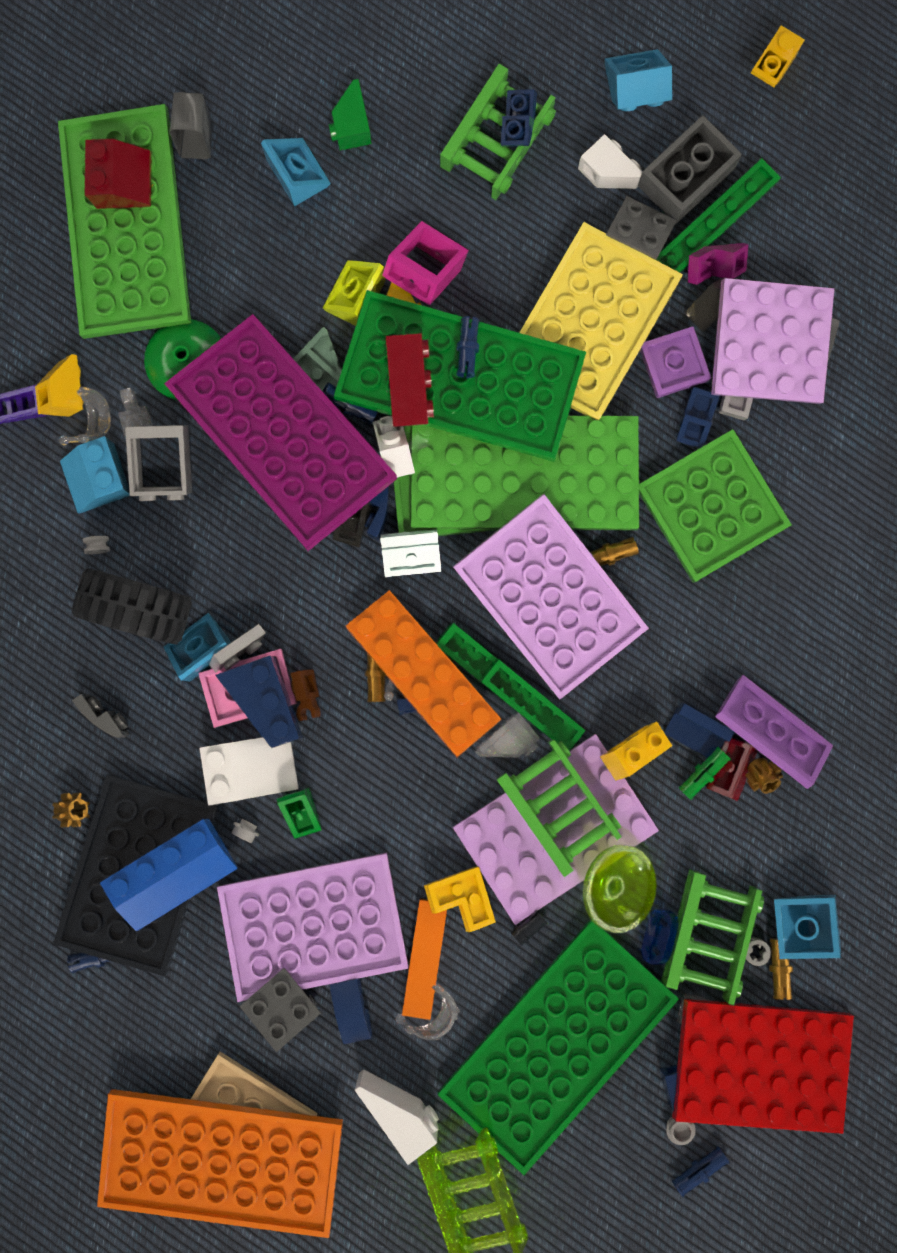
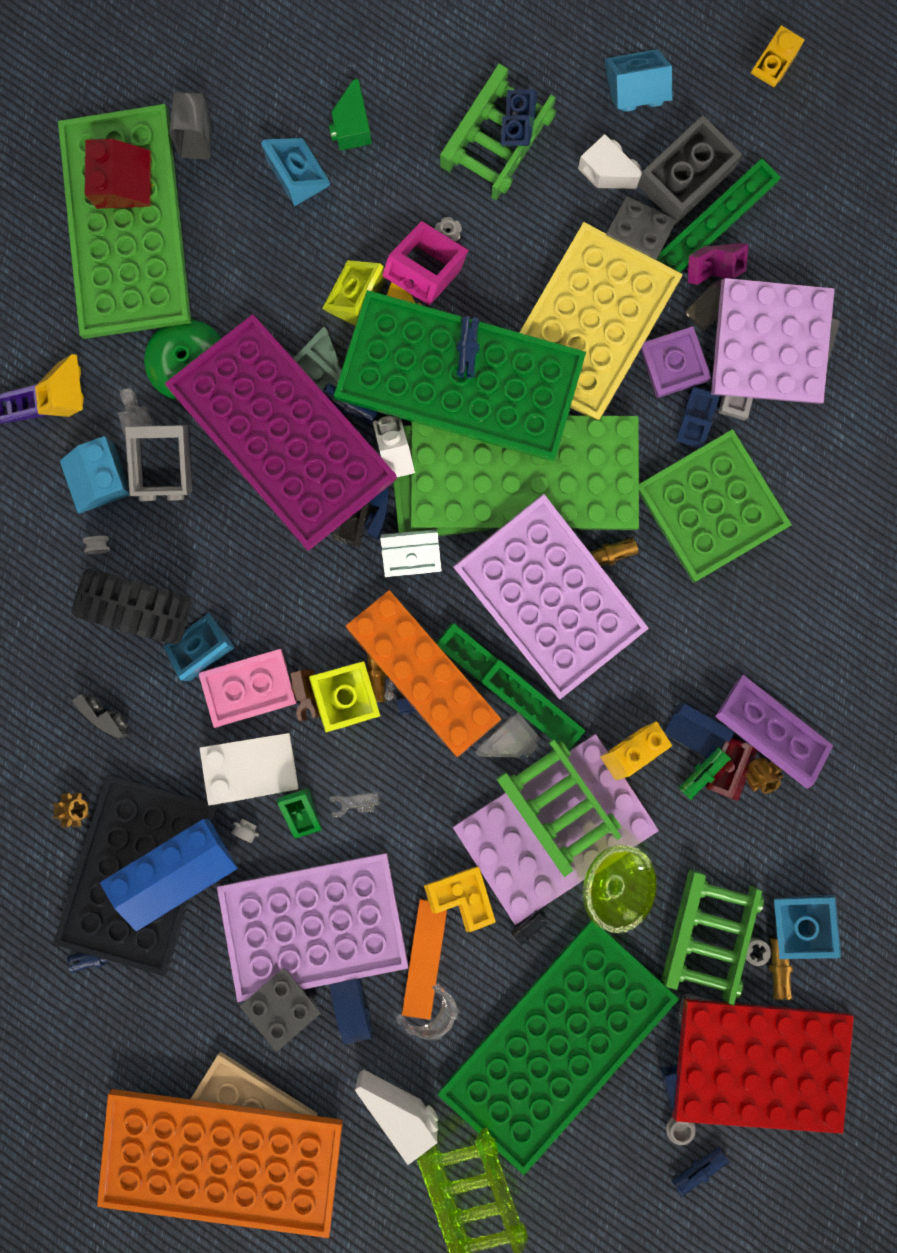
clear helmet [59,387,111,445] -> none
light grey plate [209,624,266,673] -> none
dark blue wedge [215,655,303,748] -> none
dark red wedge [386,333,434,427] -> none
clear blue beam [641,909,678,965] -> none
none -> neon yellow slope [309,661,380,733]
none -> clear plate [330,792,380,818]
none -> light grey plate [435,217,462,242]

